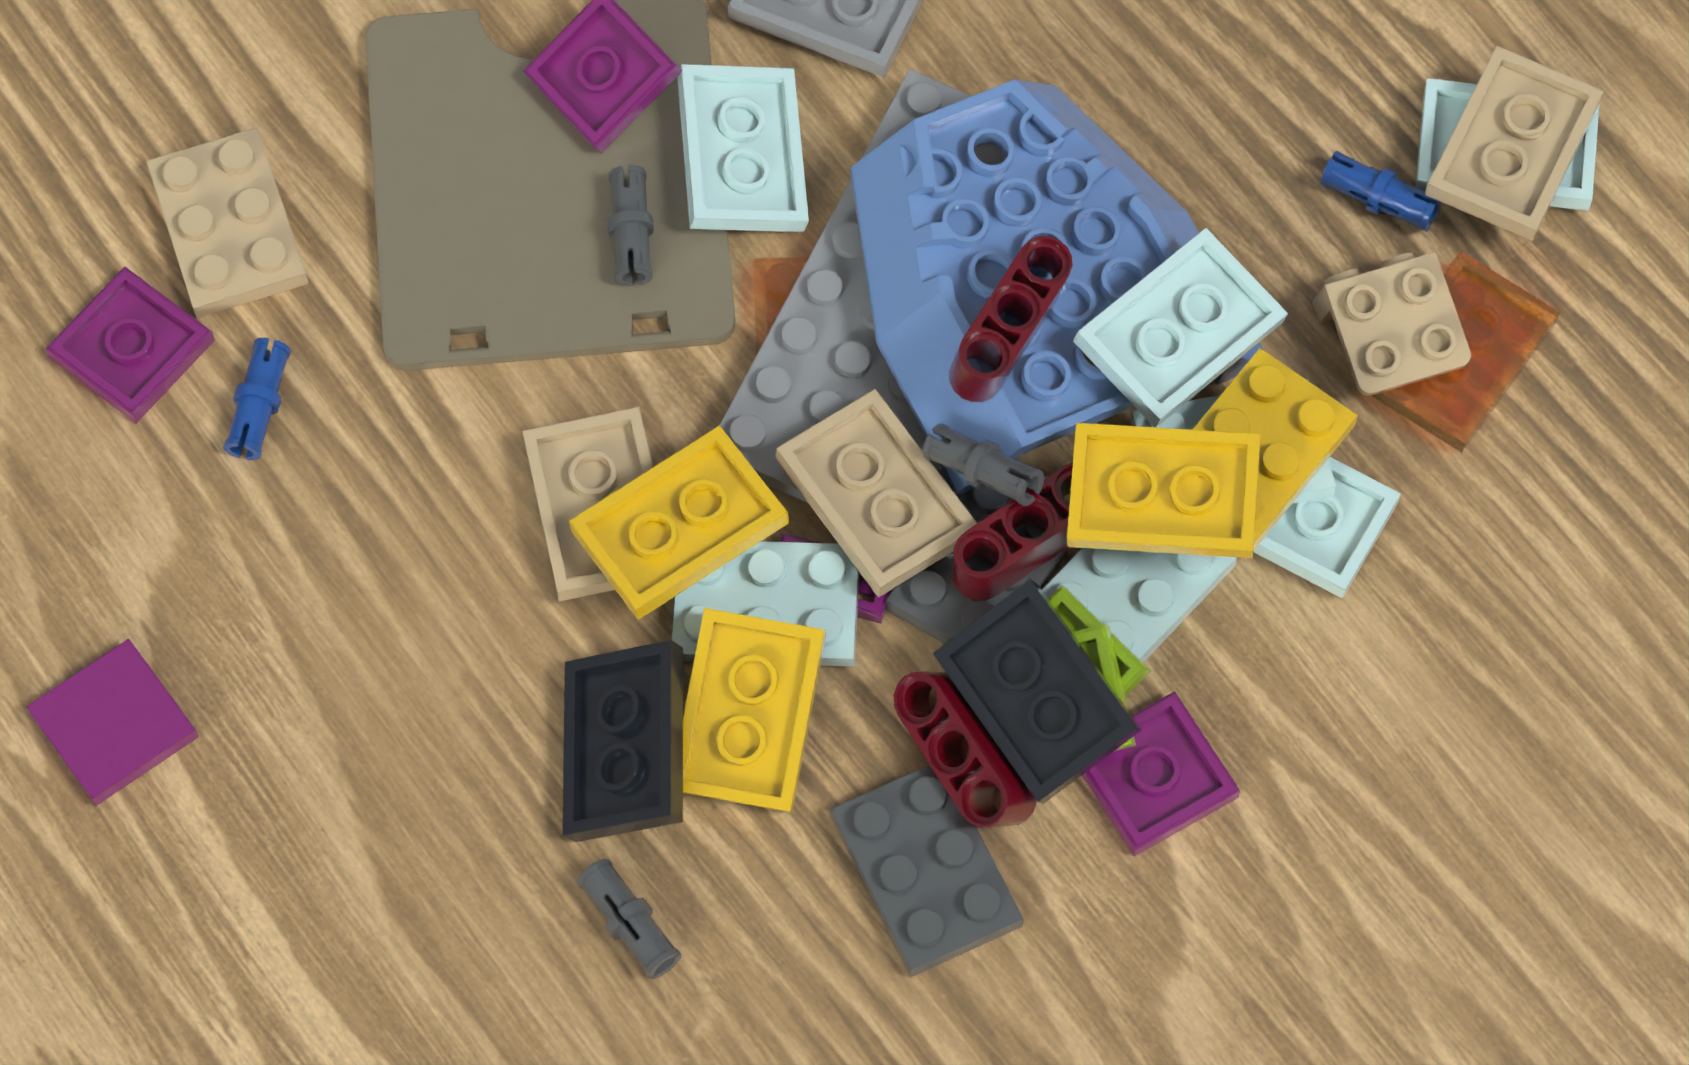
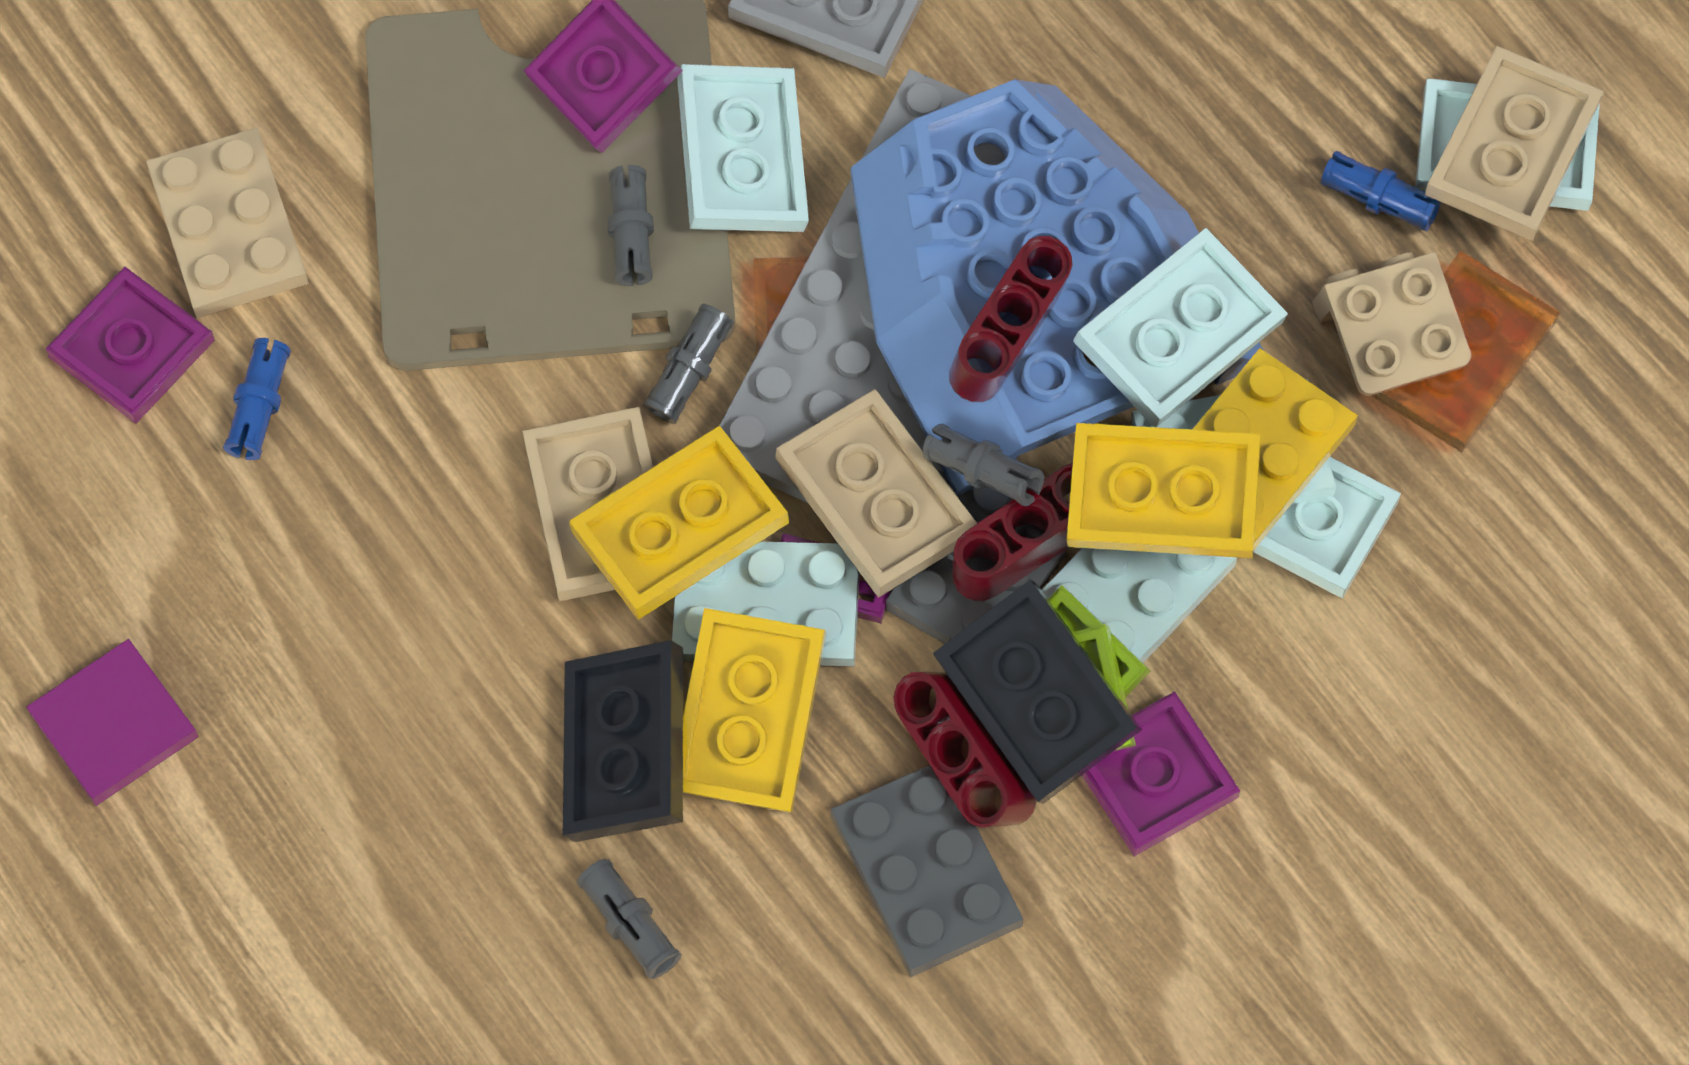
none -> dark grey pin [643,304,734,424]

